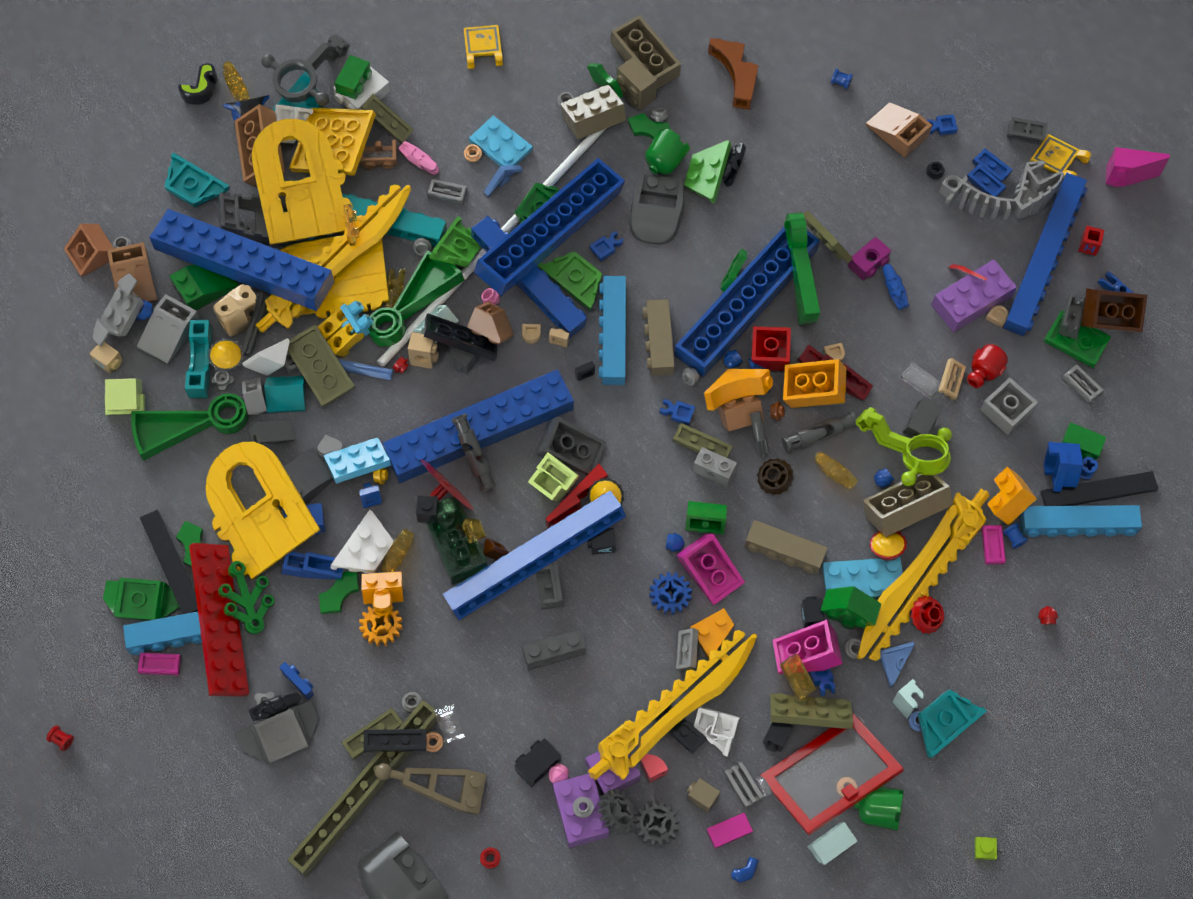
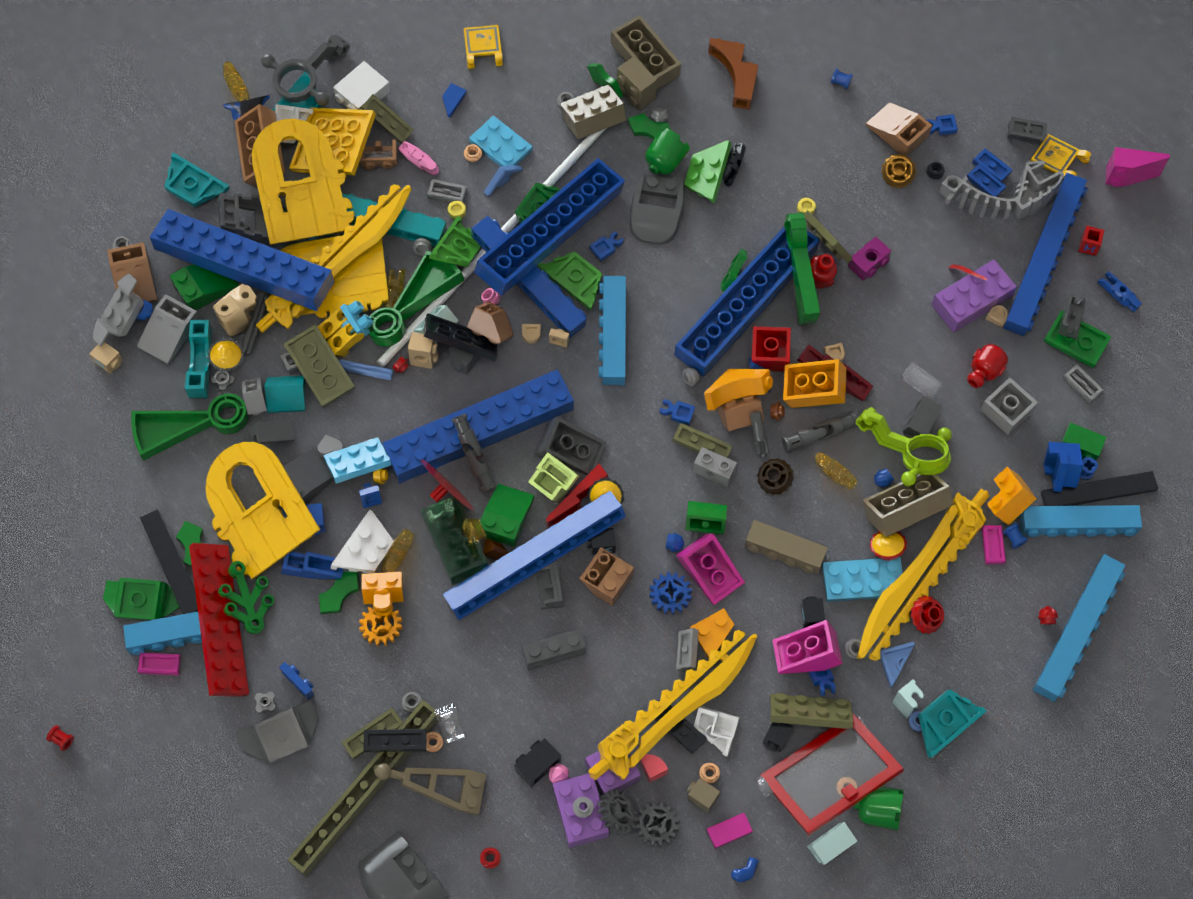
nougat slope [64,224,114,276] -> none
yellowish green plate [105,378,145,415] -> none
black animal [178,63,217,104] -> none
white slope [242,338,290,376] -> none
black hinge [249,692,301,721] -> none
green brick [335,55,372,100] -> none
clear yellow plate [344,204,360,246] -> none
black brick [416,495,439,524] -> none
black tile [575,361,595,381] -> none
dark tan brick [643,299,674,376] -> none
blue plate [724,349,743,368] -> none
light grey tile [724,762,763,808] -> none
clear yellow plate [779,654,816,699] -> none
green brick [820,586,881,629] -> none
blue hinge [882,264,909,310] -> none
tan tile [938,358,966,400] -> none
lime plate [974,837,997,860] -> none
reddish brown brick [1081,288,1148,332] -> none
none -> blue tile [442,83,467,118]
none -> light yellow tile [448,201,466,219]
none -> green slope [478,483,535,548]
none -> medium nougat slope [579,547,634,606]
none -> light nougat plate [699,763,720,783]
none -> light yellow tile [797,198,816,215]
none -> red piece [810,254,837,289]
none -> pearl gold piece [881,154,917,188]
none -> dark azure brick [1033,554,1125,702]

